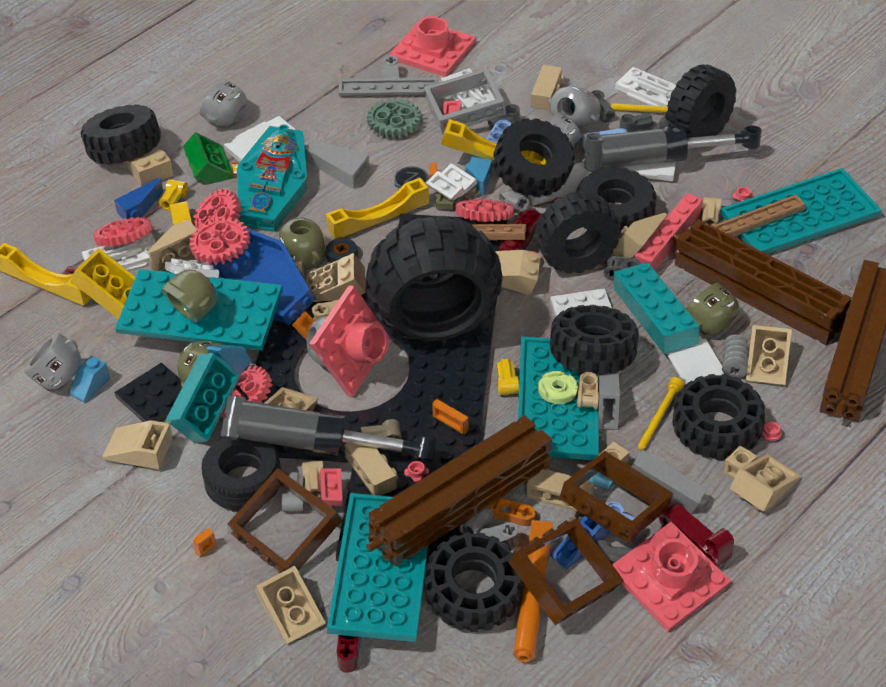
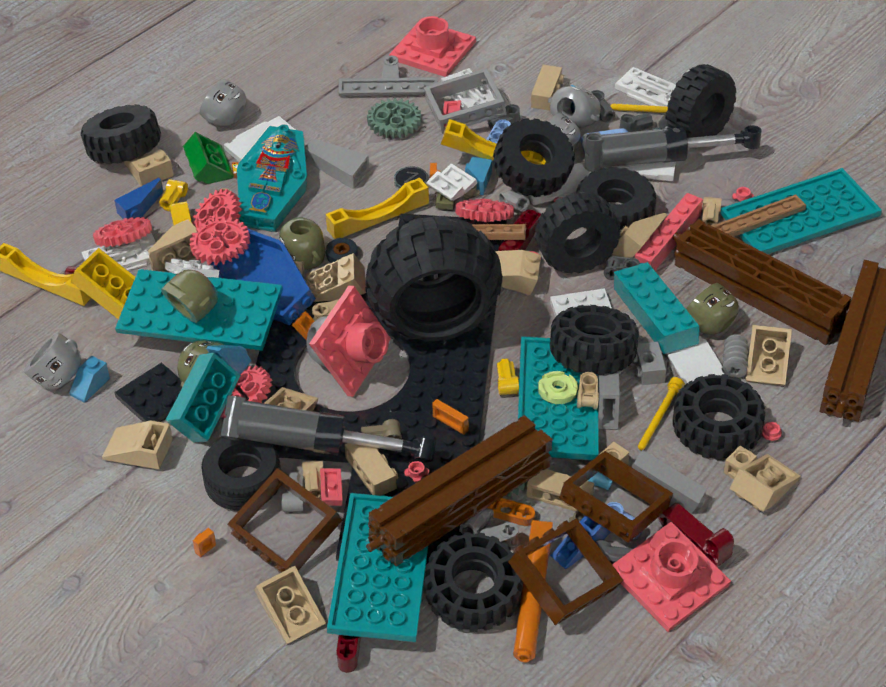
none -> light grey brick [633,342,666,385]

